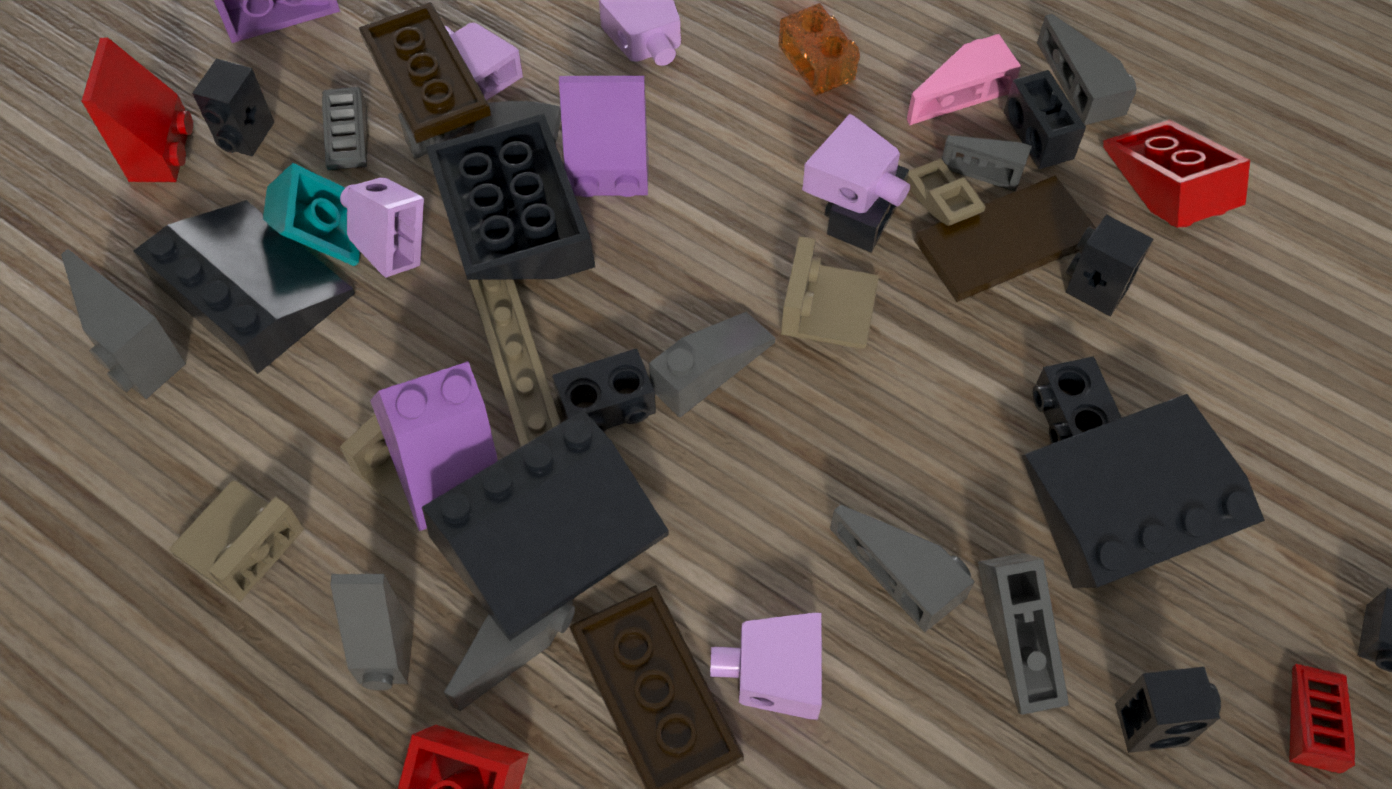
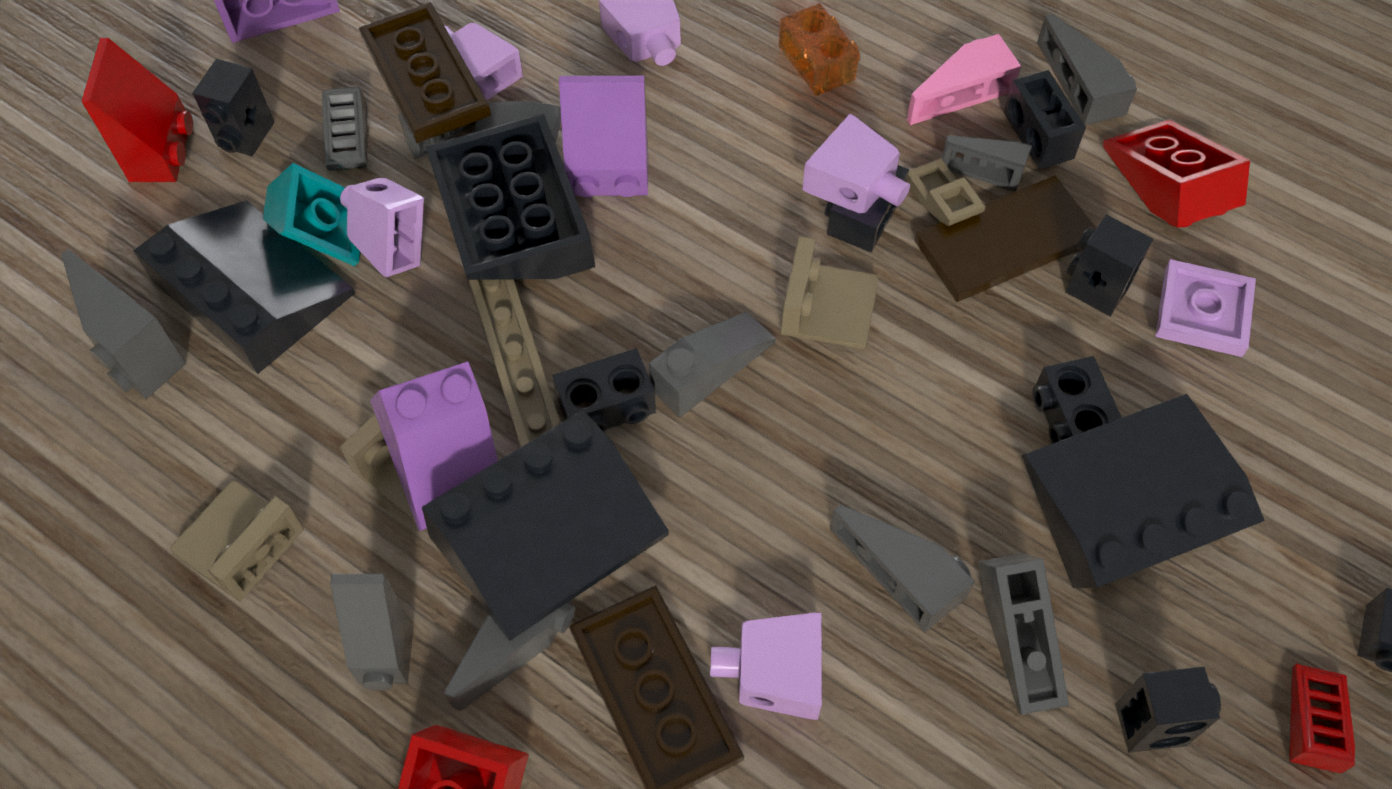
none -> lavender plate [1155,259,1256,357]

